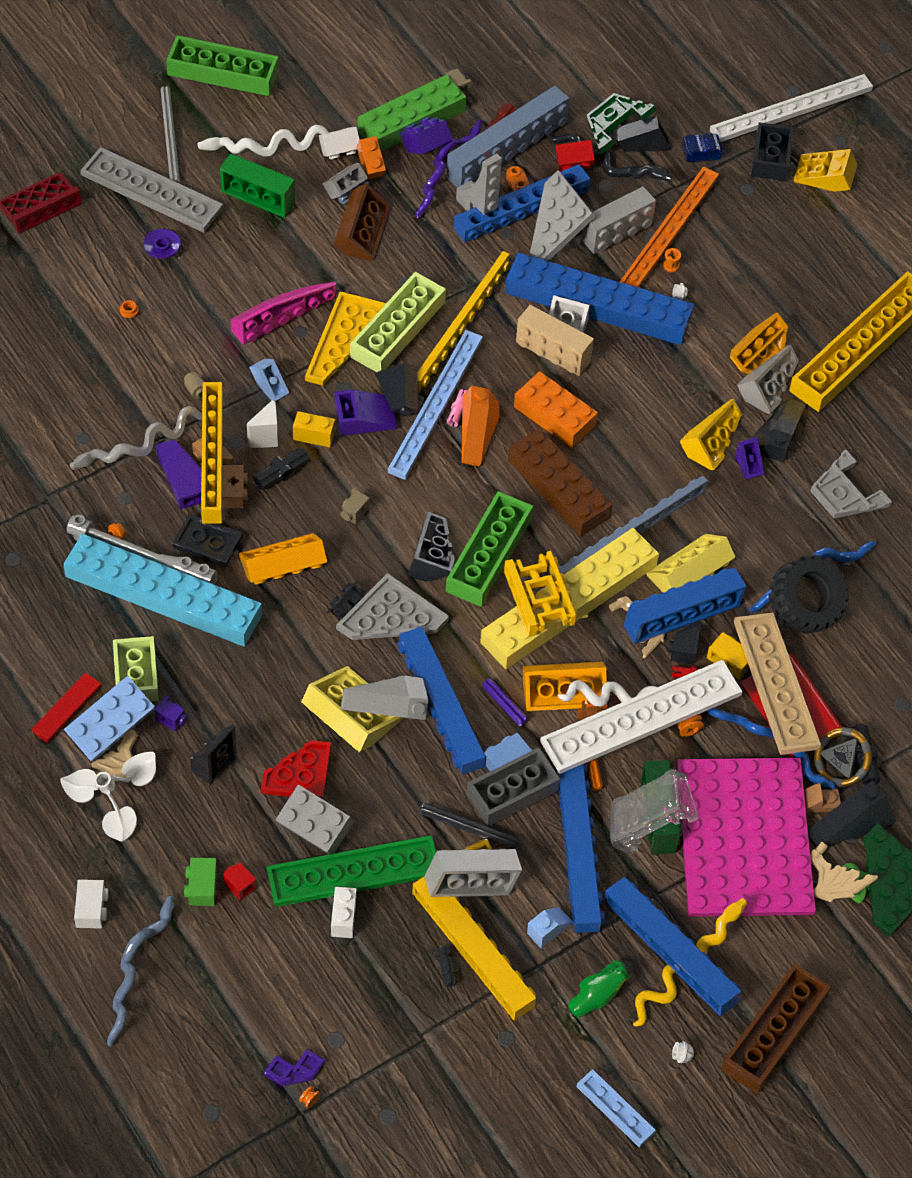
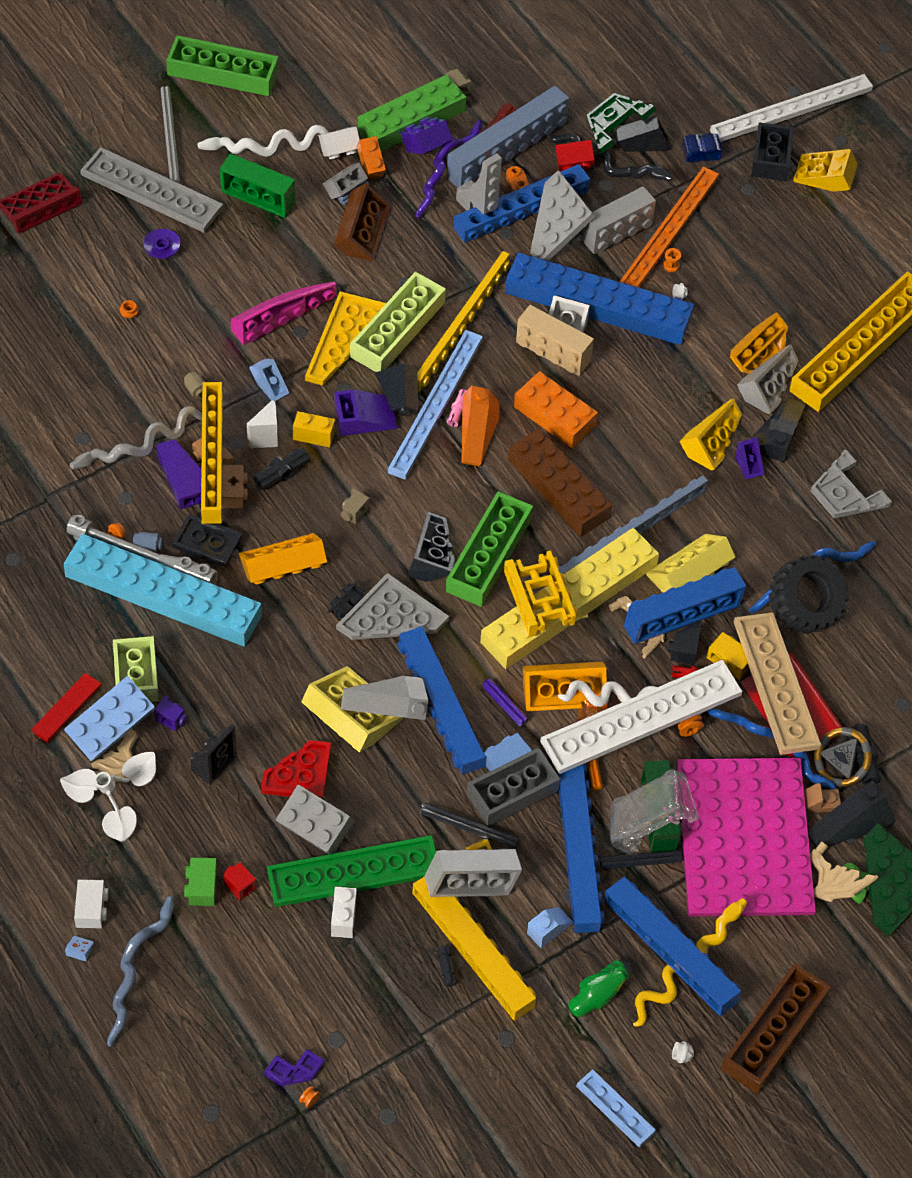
none -> light blue slope [65,936,94,961]
none -> sand blue brick [133,531,163,553]
none -> black axle [600,850,683,869]

